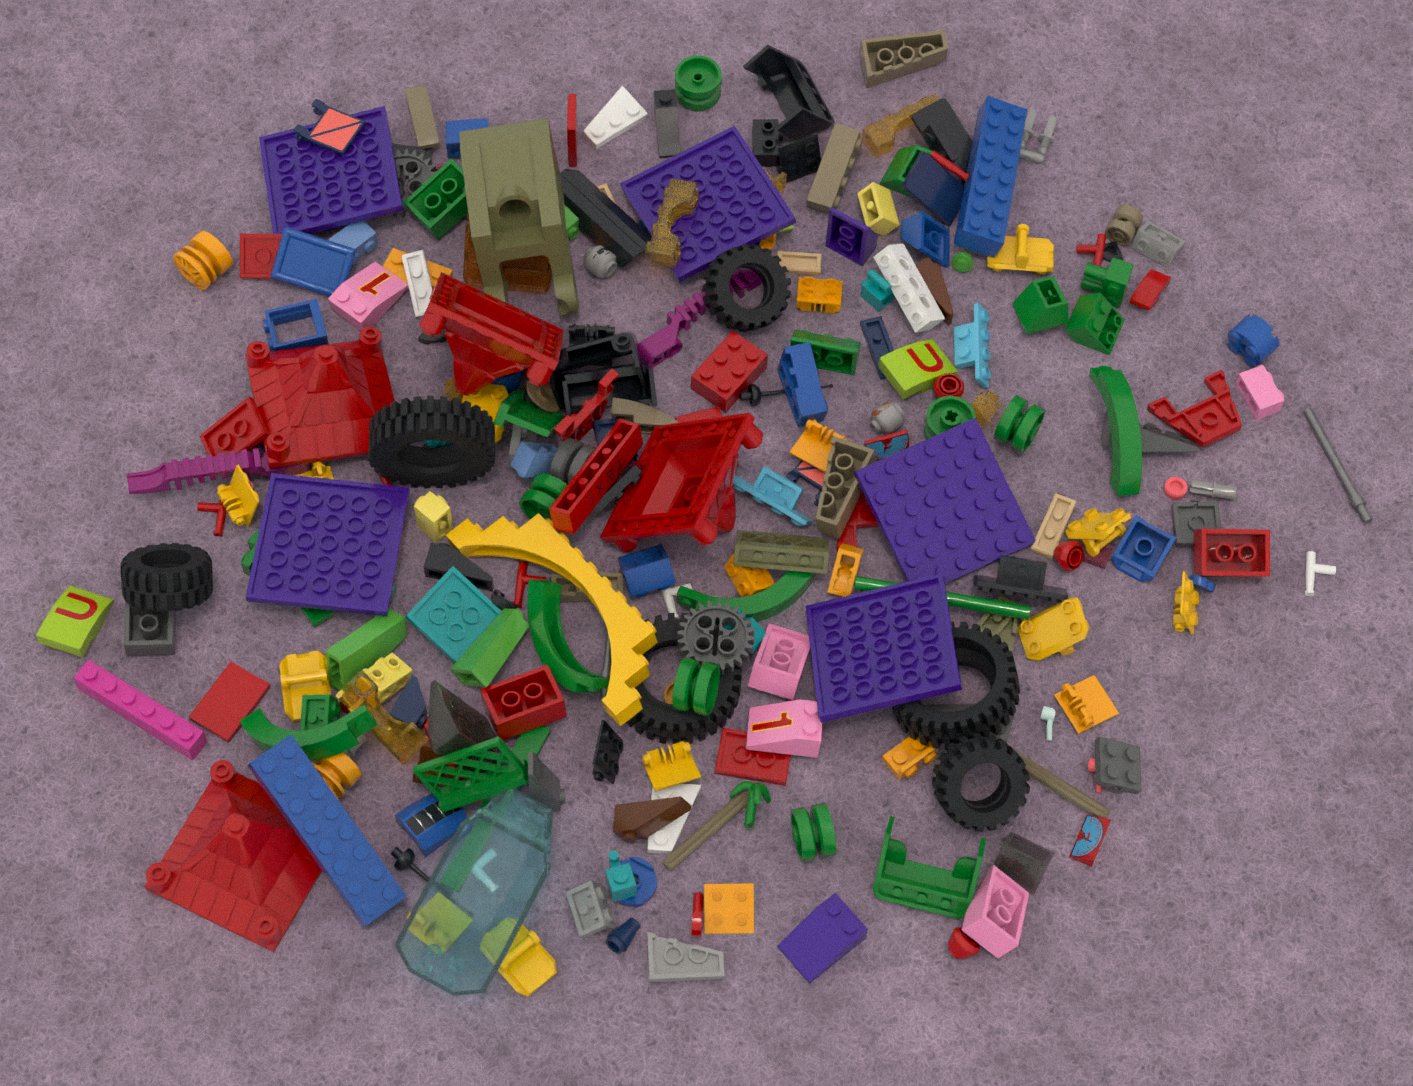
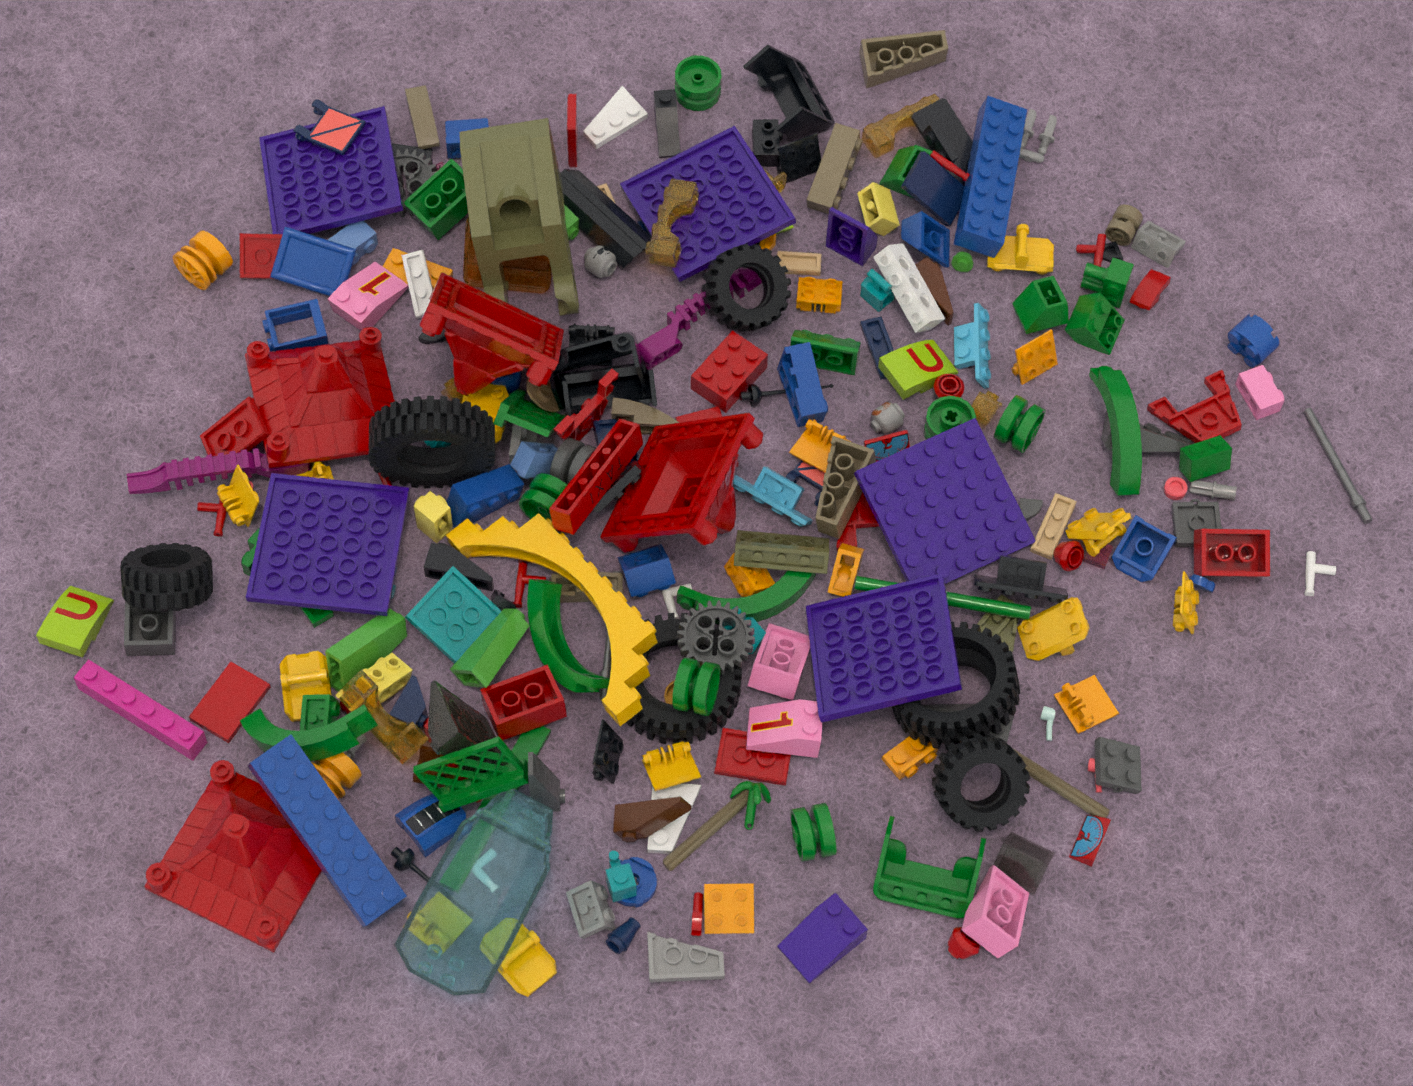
none -> blue wedge [446,464,524,528]
none -> light orange hinge [1011,329,1058,385]
none -> dark grey tile [1019,498,1043,521]
none -> green brick [1179,435,1232,482]

